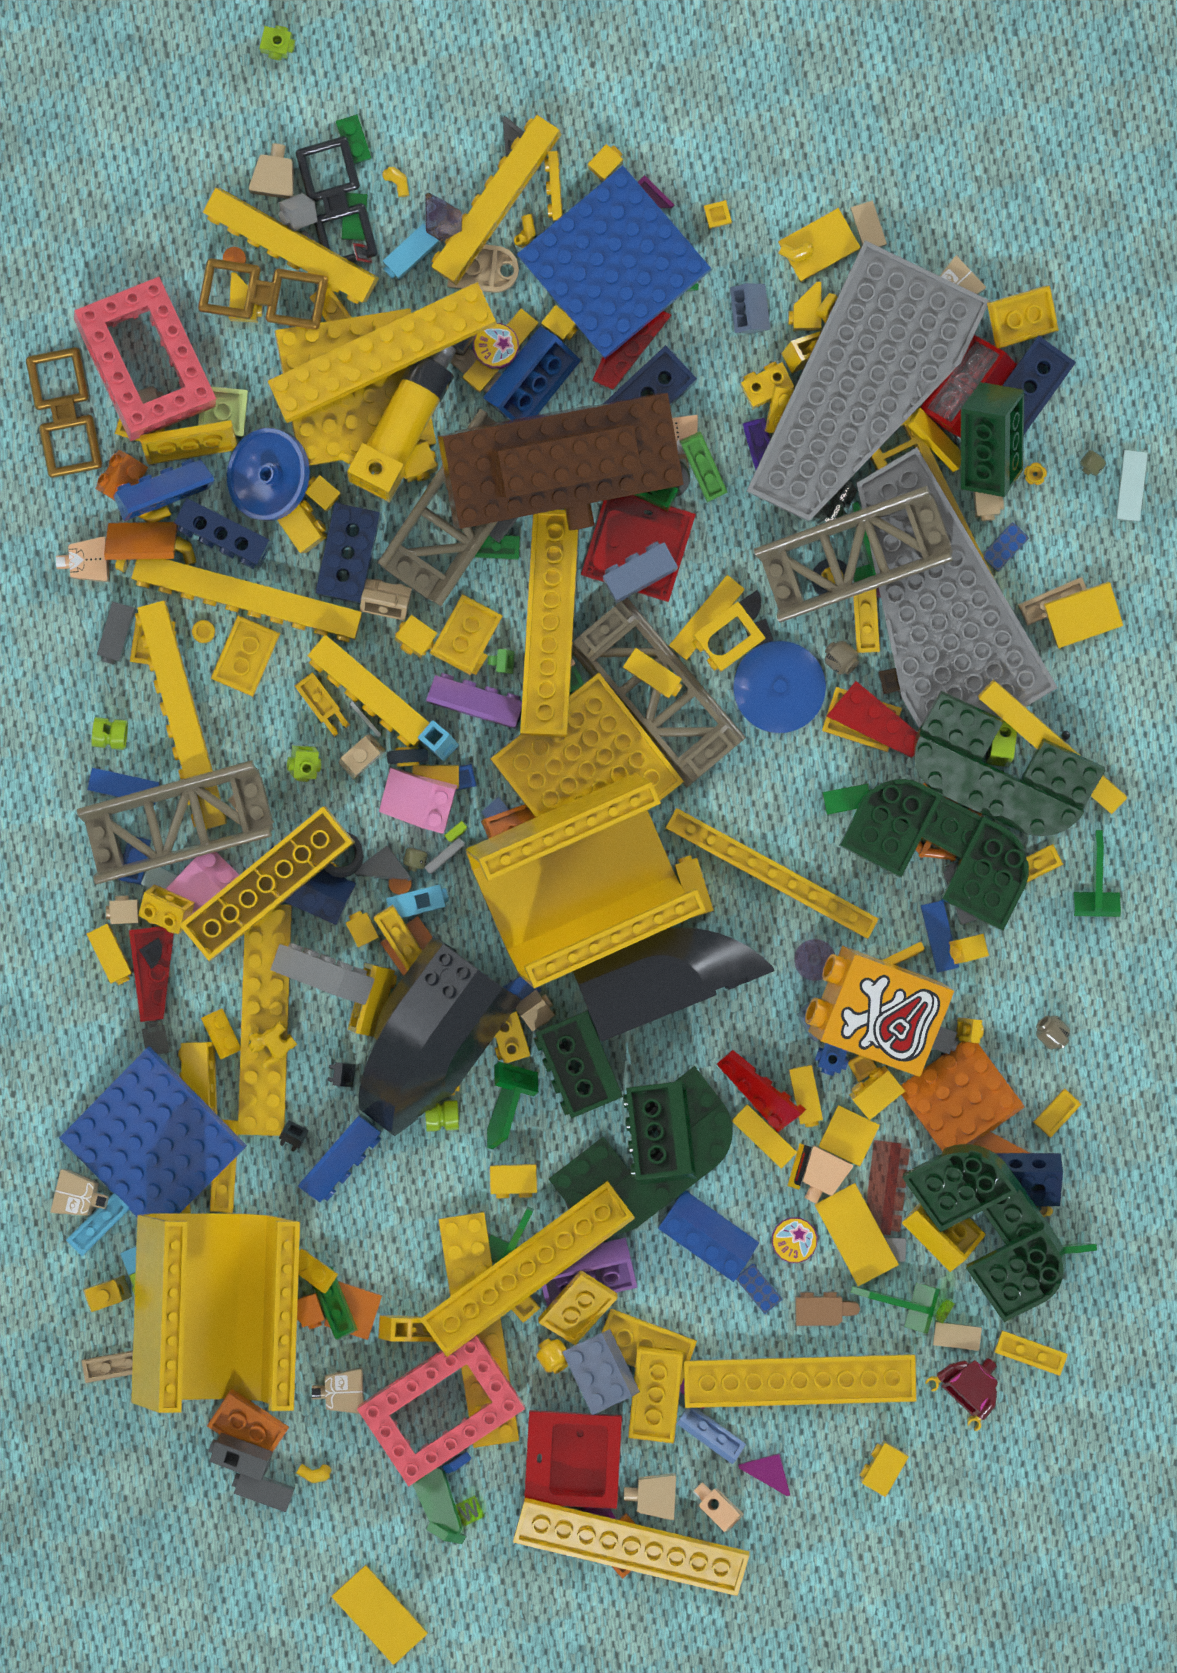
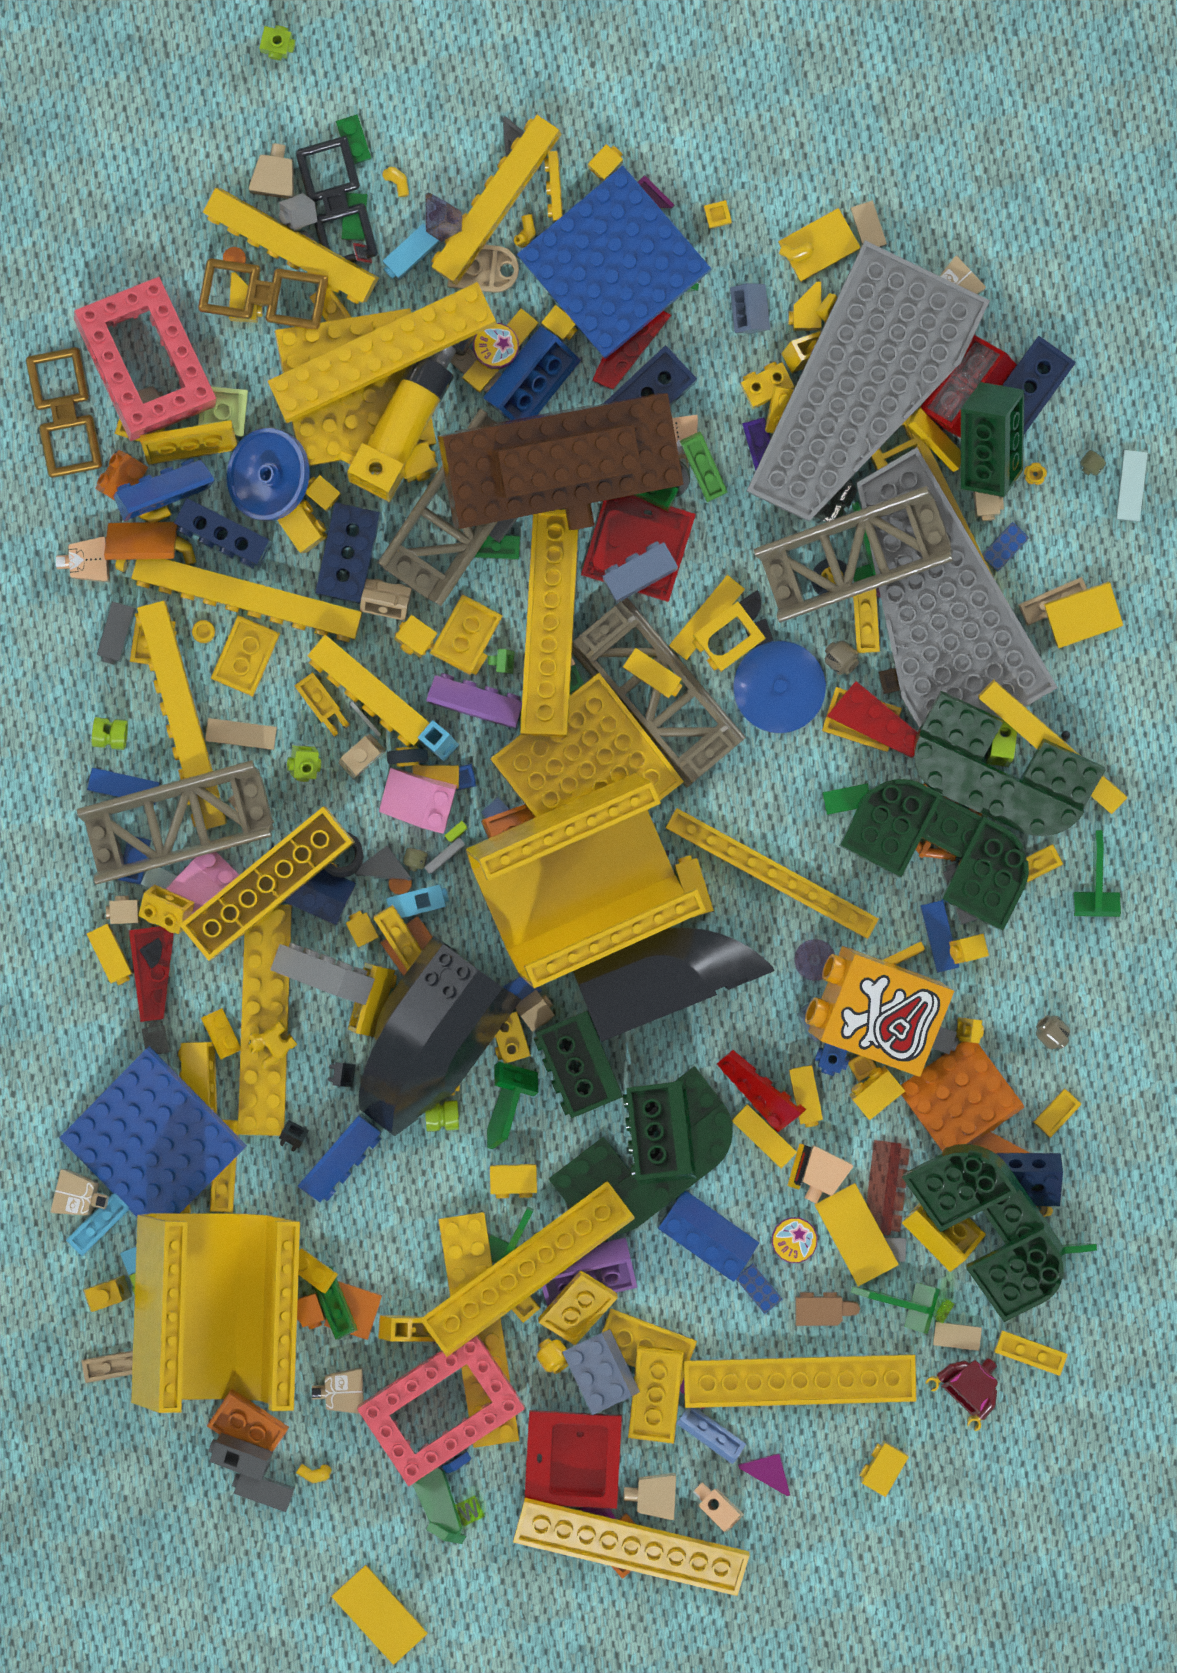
yellow tile [818,1105,880,1167] -> none
yellow tile [987,285,1059,348] -> none
none -> tan tile [205,718,277,750]

